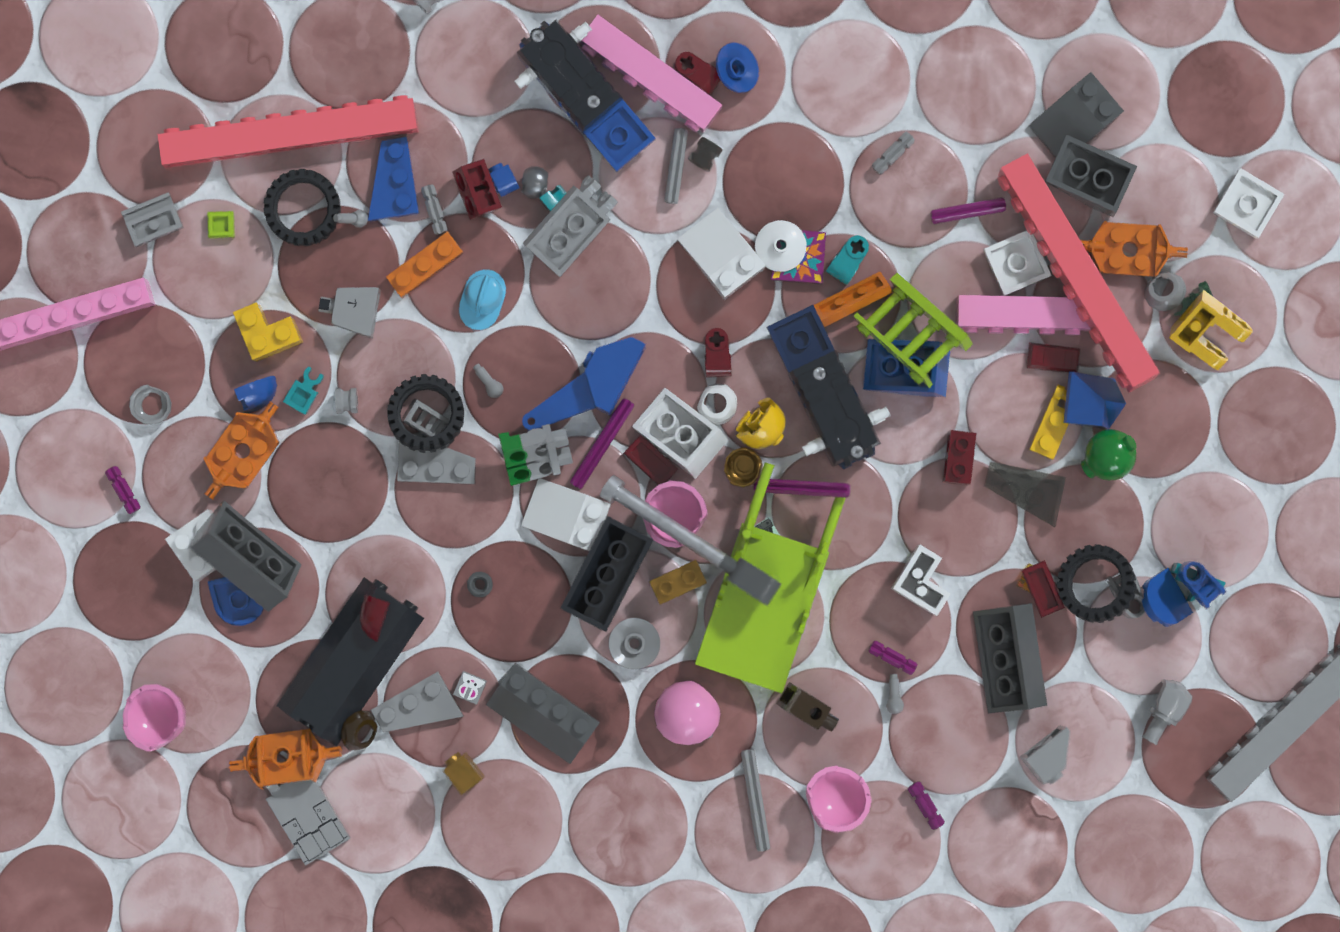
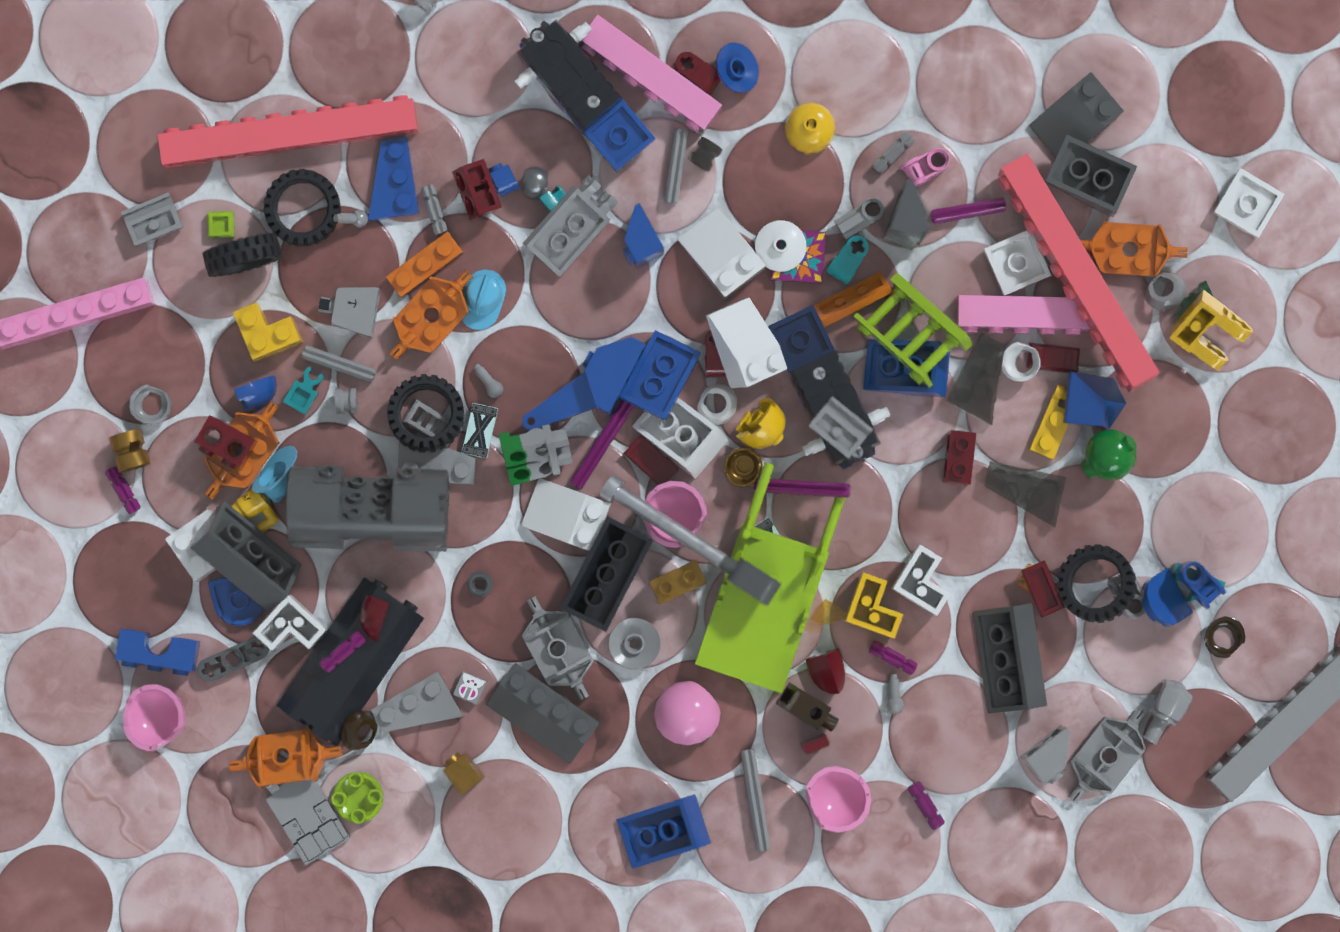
none -> pearl gold wheel [109,429,151,473]
none -> blue arch [115,629,200,676]
none -> dark red brick [194,415,258,469]
none -> dark grey beam [197,637,269,681]
none -> black tyre [202,233,282,277]
none -> yellow piece [231,488,279,533]
none -> medium azure piece [252,445,297,503]
none -> white brick [253,595,328,651]
none -> dark grey cylinder [287,465,449,552]
none -> light grey axle [301,345,376,382]
none -> magenta axle [320,631,366,673]
none -> lime dish [331,772,384,824]
none -> orange plate [389,270,473,360]
none -> tile [462,403,498,459]
none -> light grey plate [522,596,594,701]
none -> blue slope [616,794,711,869]
none -> blue plate [619,330,701,421]
none -> blue slope [623,203,664,268]
none -> white slope [706,298,787,388]
none -> yellow cylinder [784,102,836,154]
none -> dark red tile [800,734,830,754]
none -> dark red brick [805,648,845,694]
none -> light grey plate [808,396,873,459]
none -> clear yellow tile [811,599,847,624]
none -> light grey piece [834,198,884,240]
none -> yellow brick [844,572,903,639]
none -> dark grey slope [883,179,931,250]
none -> bright pink piece [899,148,950,187]
none -> clear smoke wing [946,333,1005,425]
none -> white piece [1001,342,1041,382]
none -> light grey plate [1068,707,1147,803]
none -> dark brown piece [1204,616,1246,658]

